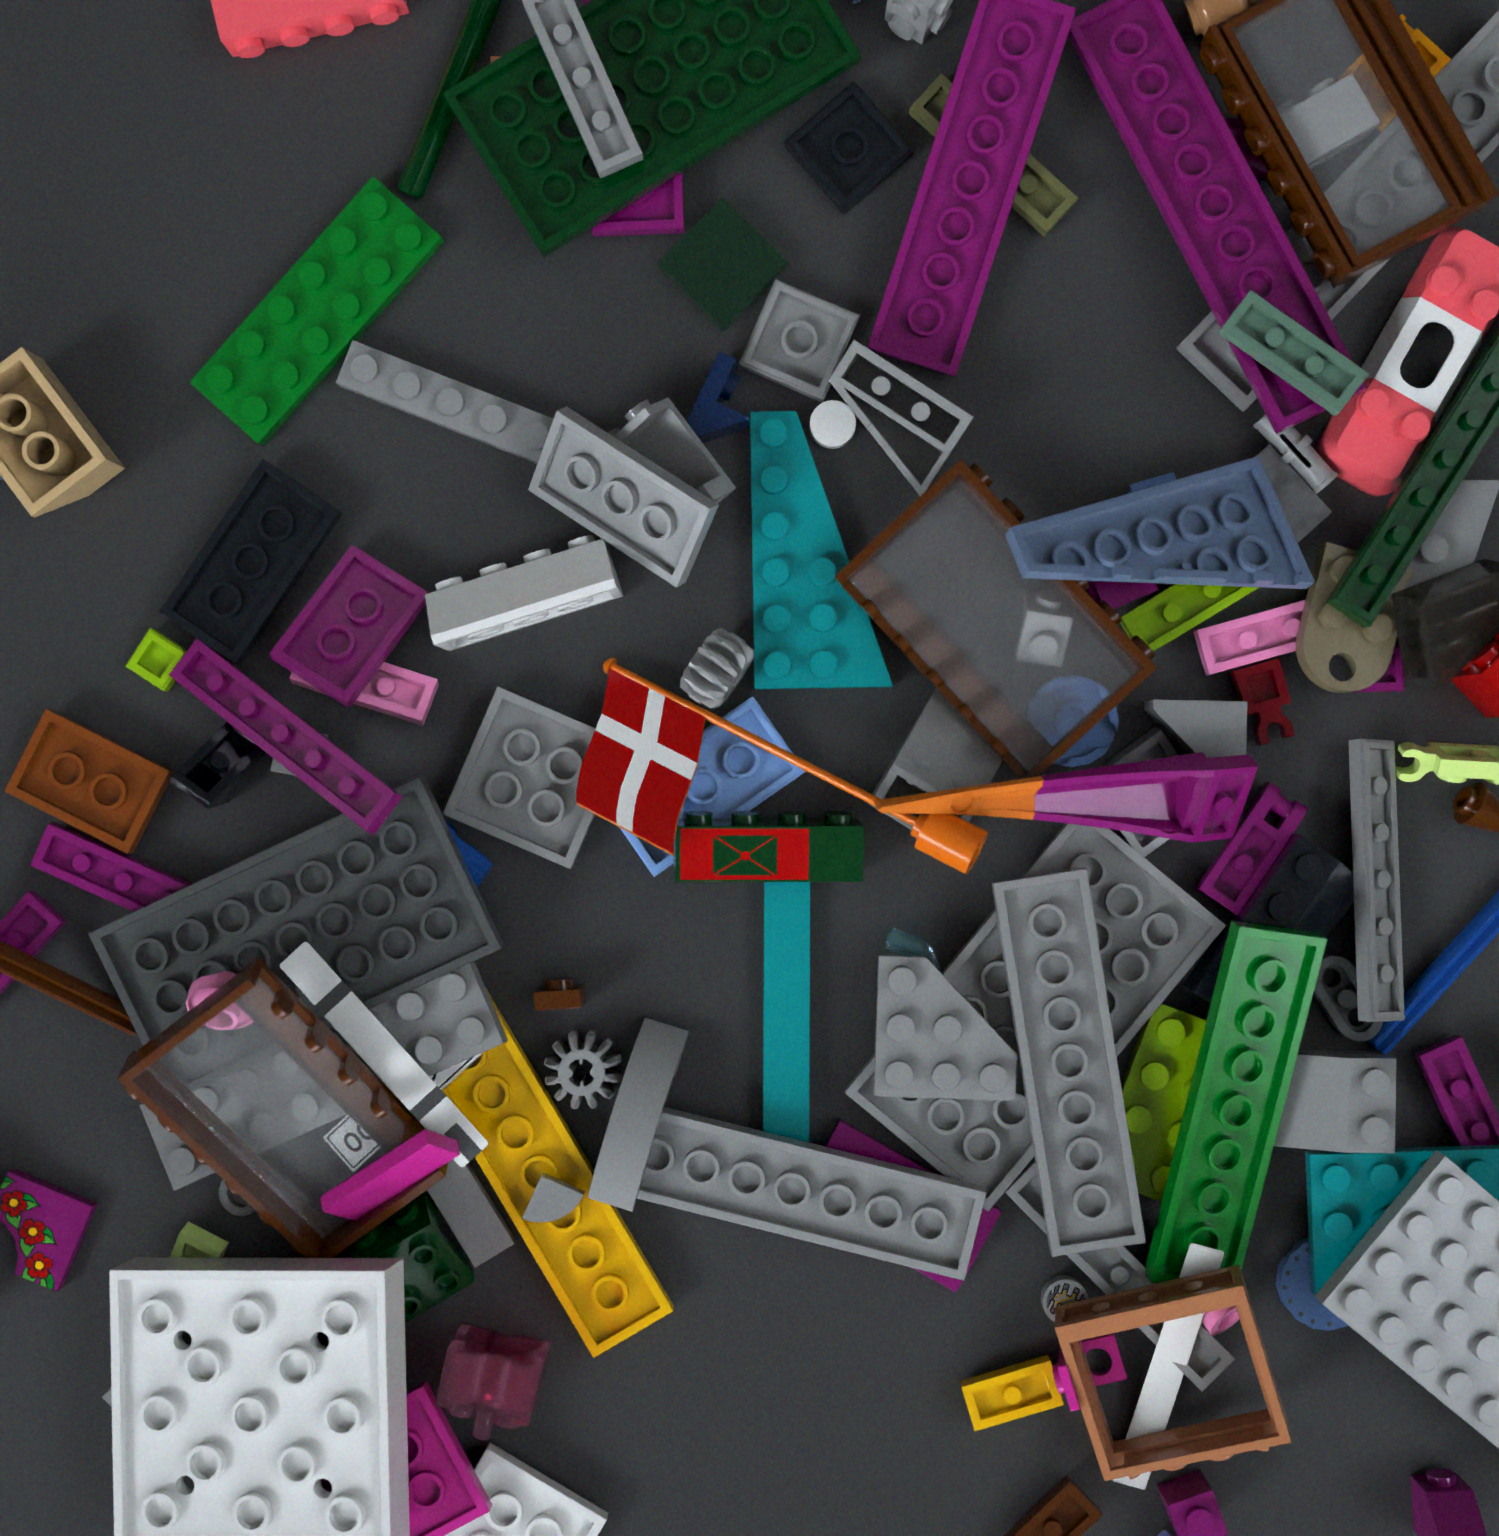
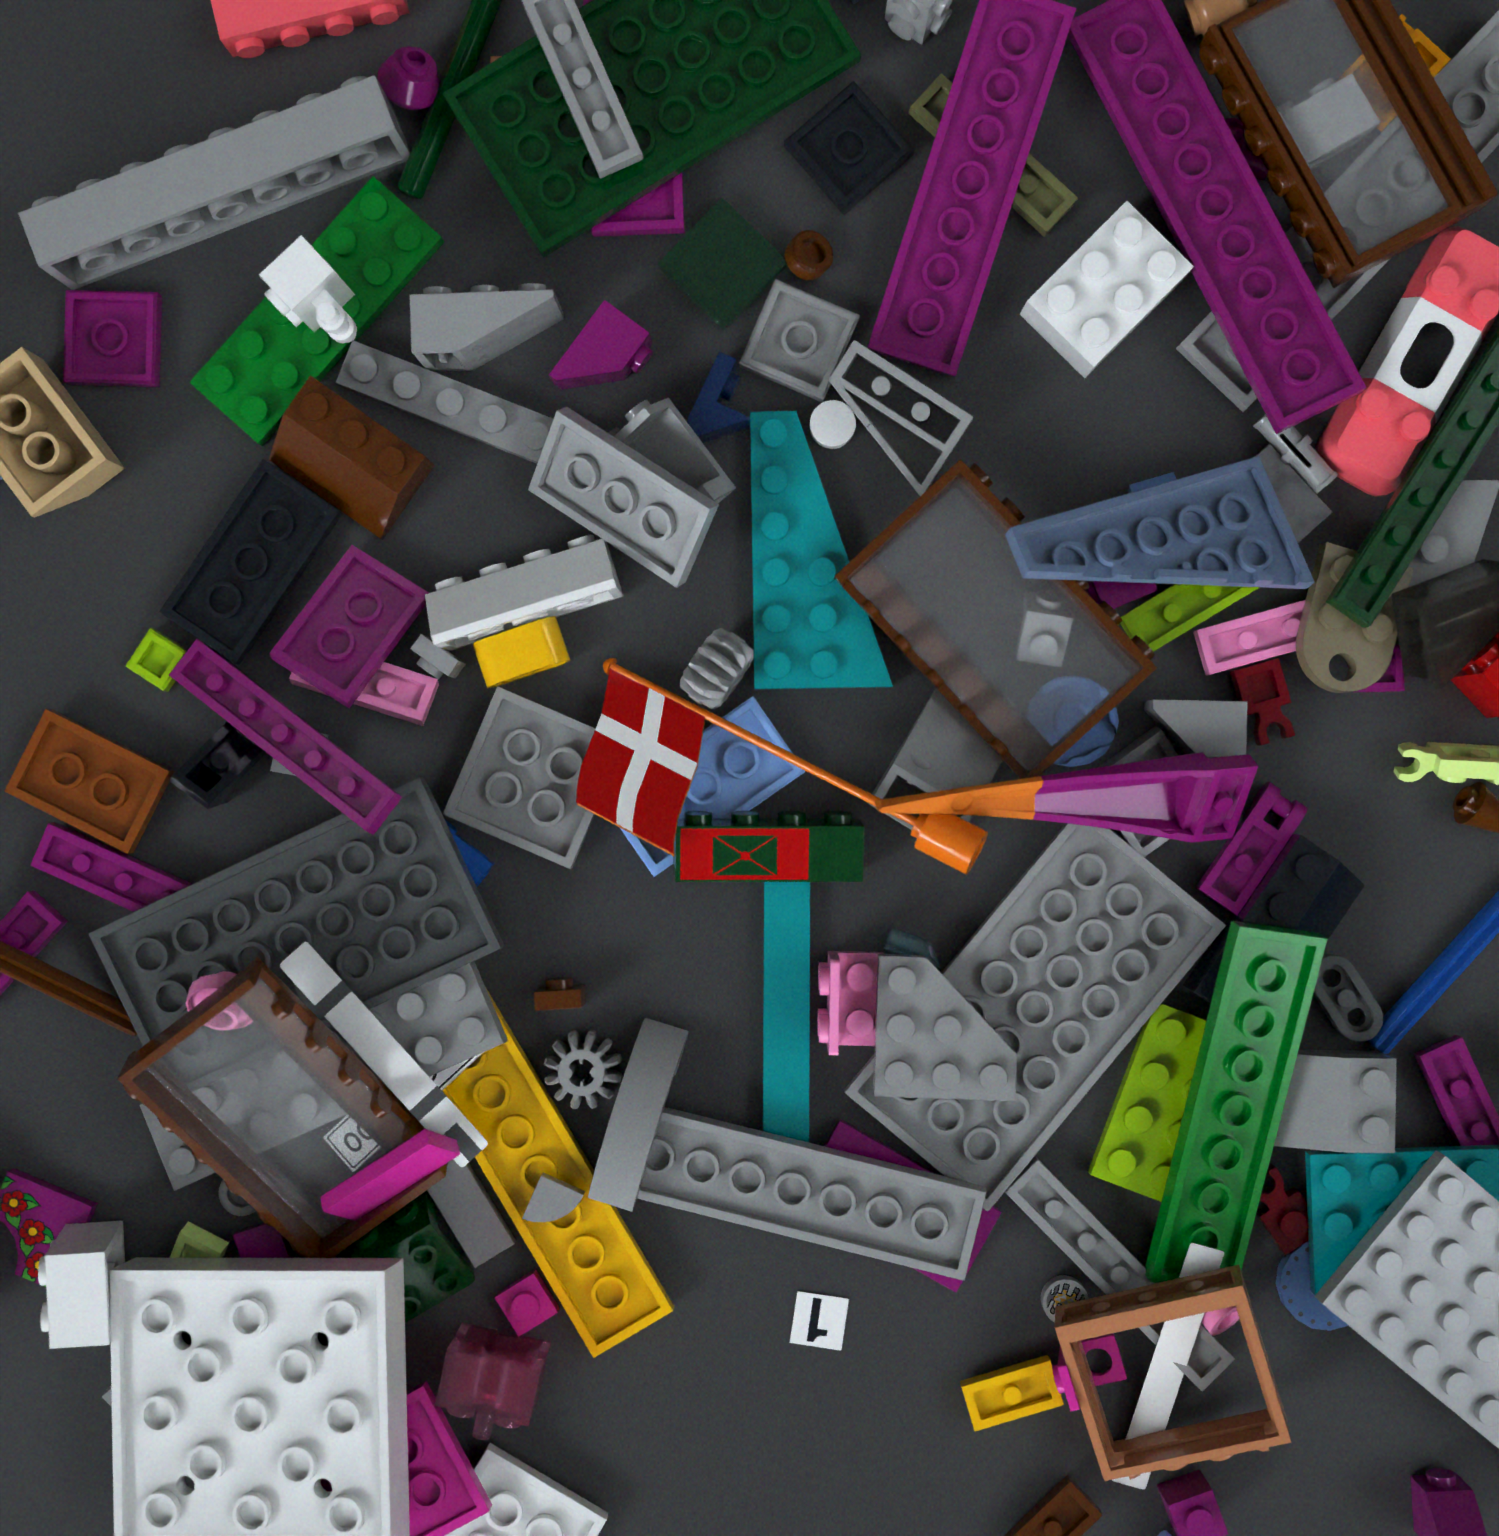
light grey plate [991,868,1146,1257] -> none
sand green plate [1219,290,1369,417] -> none
light grey tile [1348,739,1405,1022] -> none
none -> light grey brick [18,75,410,290]
none -> white brick [38,1221,125,1349]
none -> magenta tile [63,290,162,387]
none -> magenta tile [233,1222,294,1258]
none -> white brick [259,235,357,343]
none -> reddish brown slope [269,375,435,540]
none -> magenta cone [377,46,439,110]
none -> light grey slope [410,283,564,372]
none -> light grey plate [410,634,466,679]
none -> yellow beam [472,616,571,688]
none -> dark pink plate [494,1269,560,1337]
none -> magenta slope [549,300,653,390]
none -> reddish brown tile [785,230,833,280]
none -> white sticker [790,1291,849,1351]
none -> bright pink bracket [817,951,884,1055]
none -> white brick [1020,201,1194,378]
none -> dark red plate [1256,1164,1309,1255]

